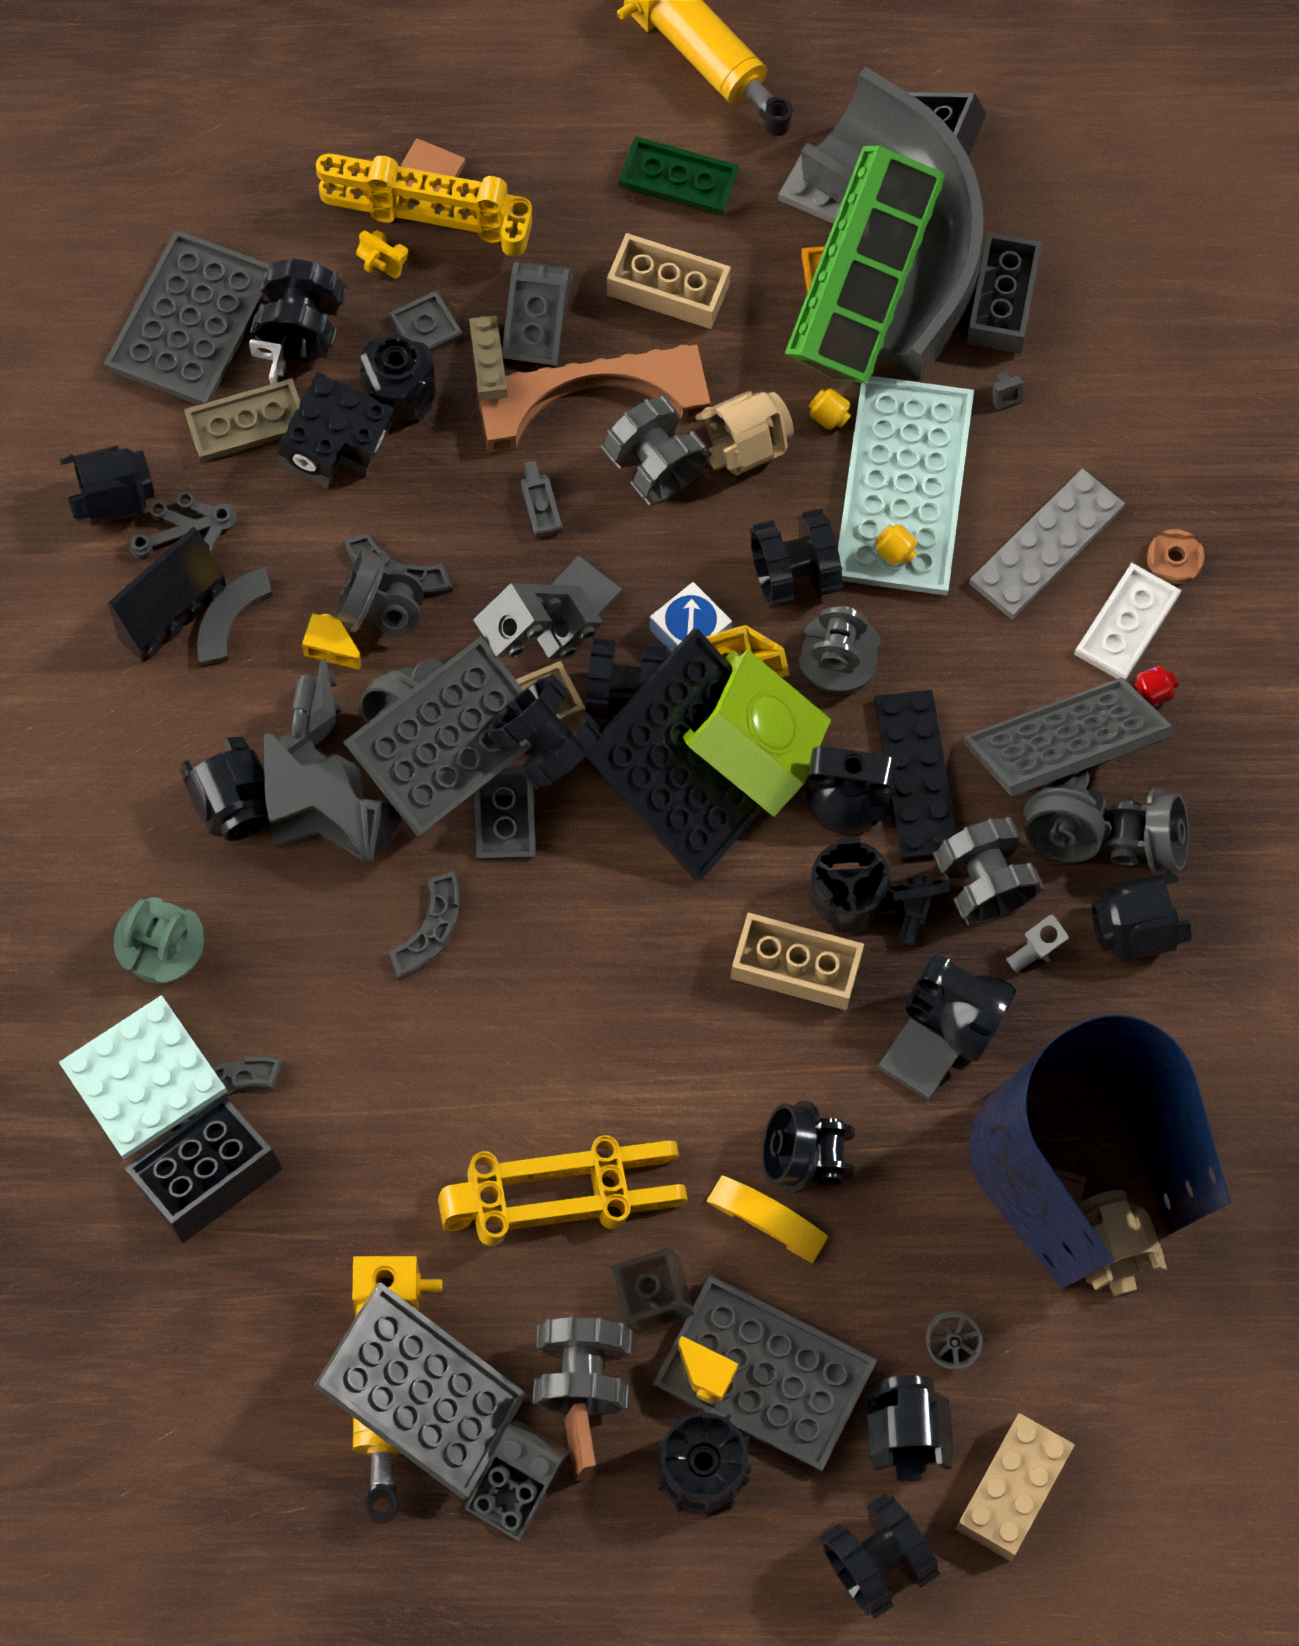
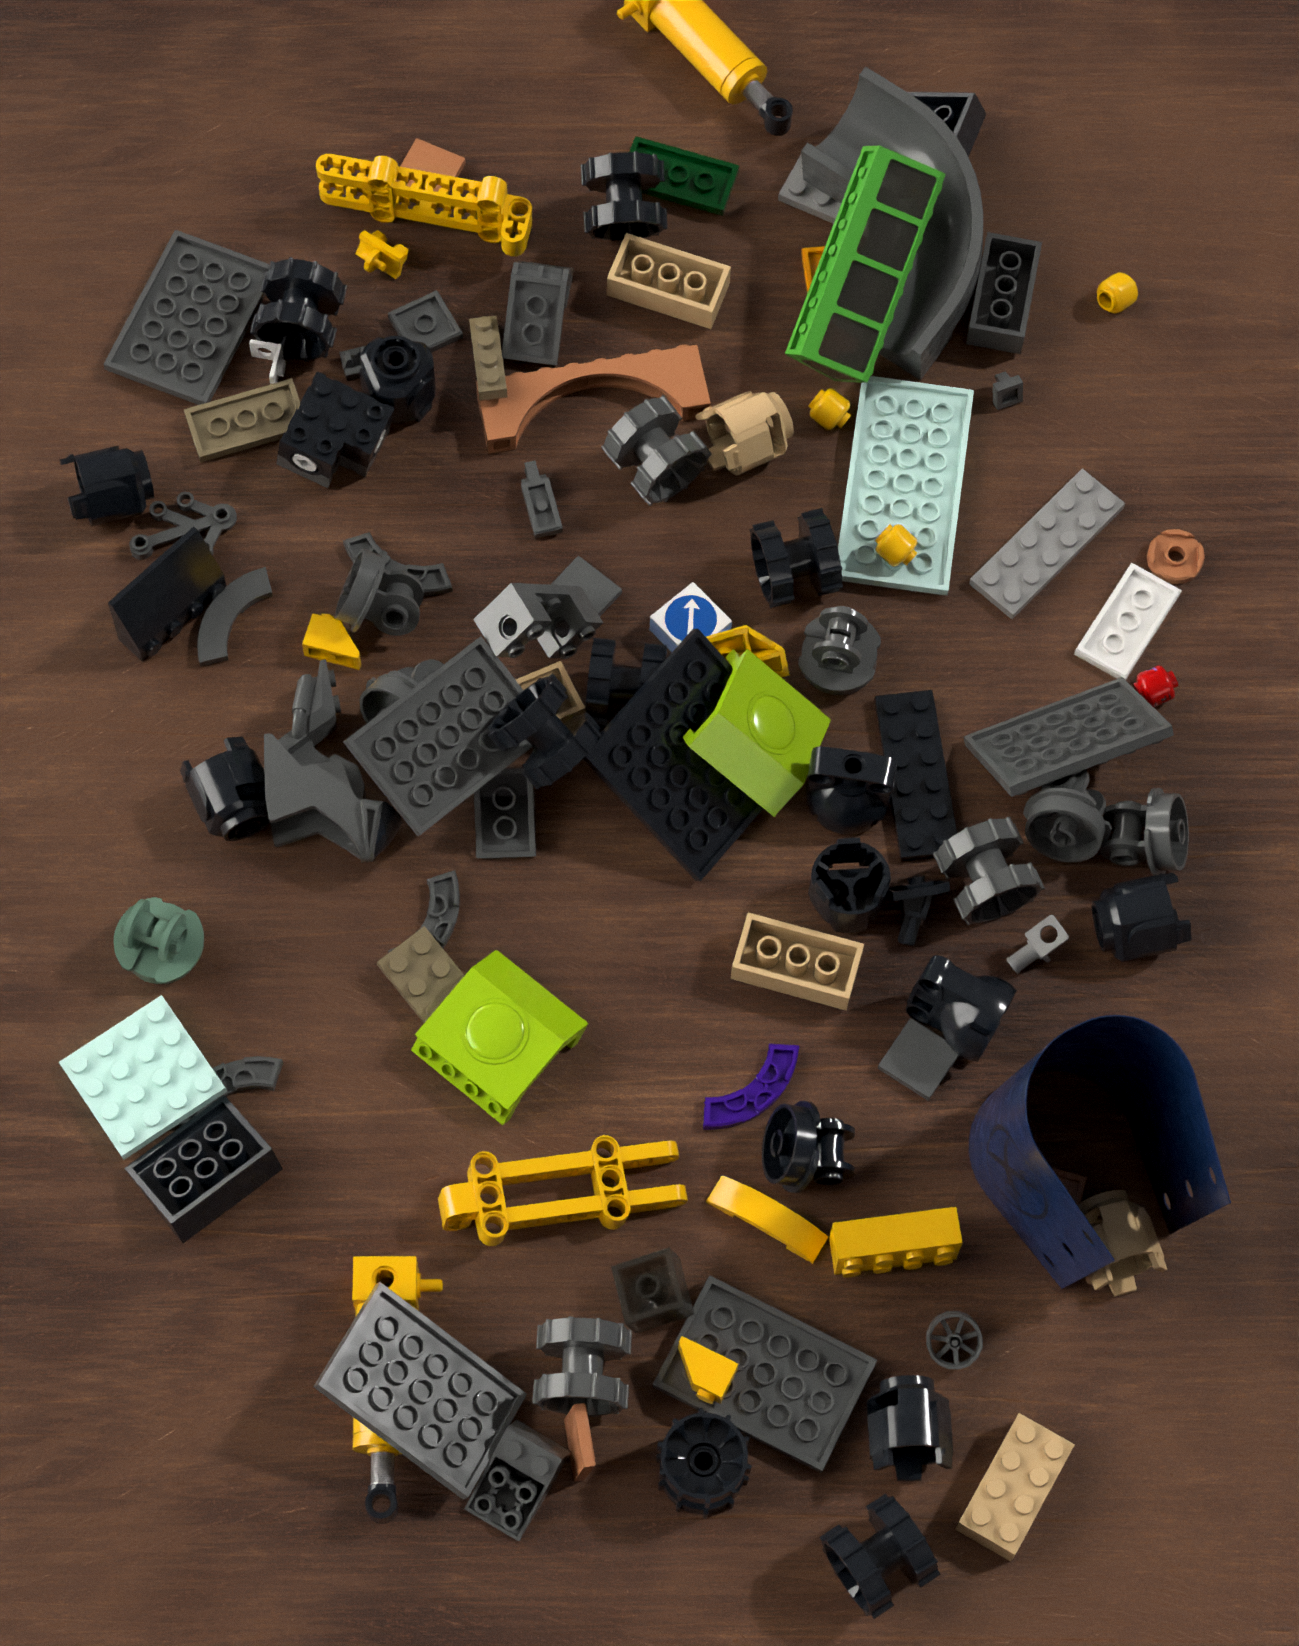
none -> dark grey tile [339,346,366,381]
none -> dark tan plate [377,926,465,1023]
none -> lime panel [411,950,589,1125]
none -> black piece [580,151,668,241]
none -> dark purple tile [703,1044,799,1130]
none -> yellow brick [829,1207,963,1278]
none -> yellow head [1097,272,1138,314]

